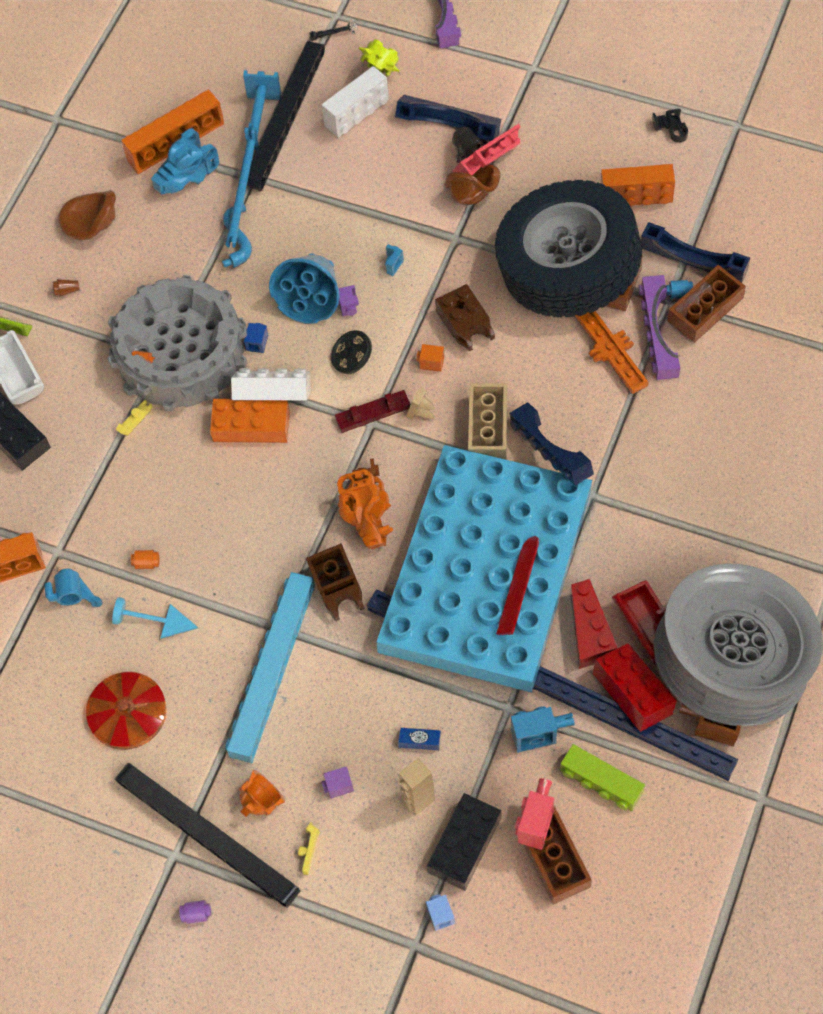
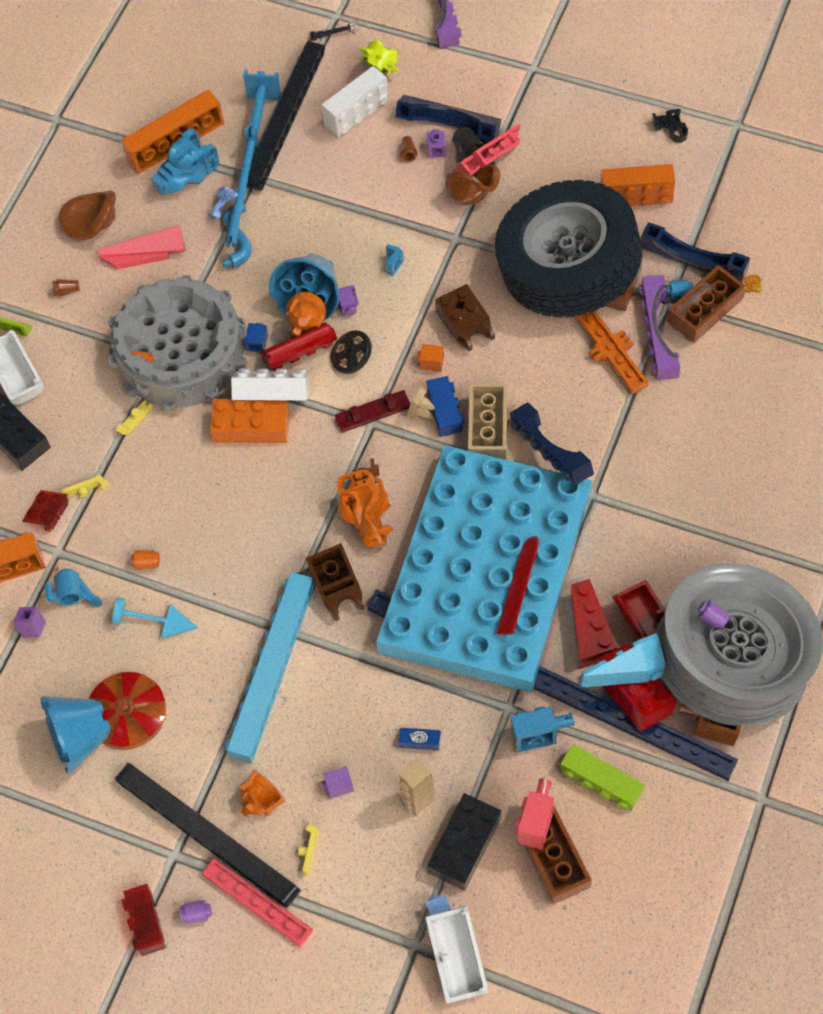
none -> medium lavender brick [13,607,46,637]
none -> clear red hinge [22,490,69,532]
none -> dark azure cone [40,696,111,774]
none -> light yellow piece [61,474,109,498]
none -> coral wedge [97,226,185,269]
none -> clear red brick [122,883,167,956]
none -> coral tile [201,857,313,948]
none -> light blue piece [208,187,238,219]
none -> red container [259,323,337,371]
none -> orange helmet [286,292,326,338]
none -> dark orange cone [400,136,418,162]
none -> white container [425,906,489,1003]
none -> blue brick [426,376,465,437]
none -> medium lavender brick [427,129,446,158]
none -> medium azure wedge [579,634,665,687]
none -> medium lavender brick [697,600,729,629]
none -> clear yellow plate [744,275,762,292]

